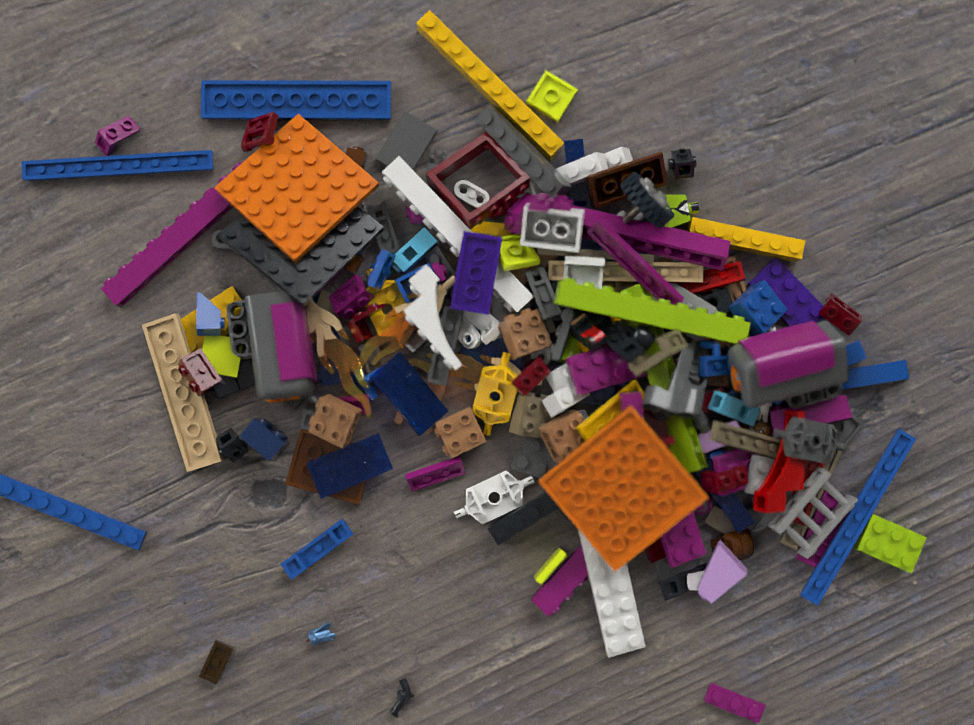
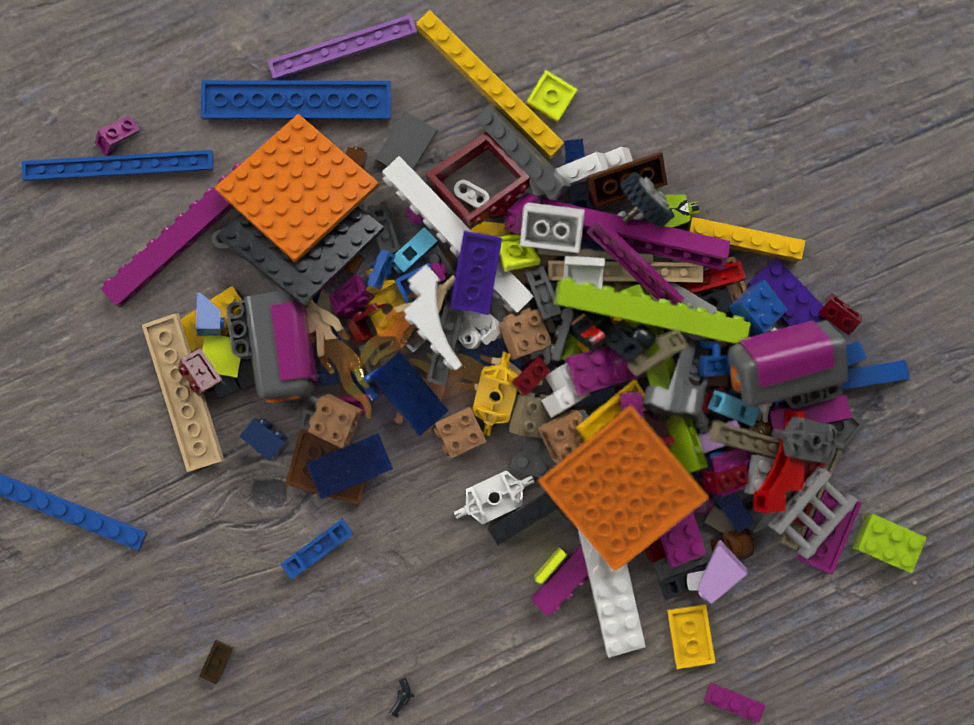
black brick [216,428,249,463] -> none
dark red plate [241,112,279,152] -> none
flat silver piece [306,621,336,646] -> none
magenta plate [405,456,466,492] -> none
magenta plate [528,193,573,212] -> none
black brick [668,148,697,179] -> none
blue plate [799,429,916,606] -> none
none -> medium lavender plate [268,14,417,80]
none -> yellow plate [667,604,715,669]

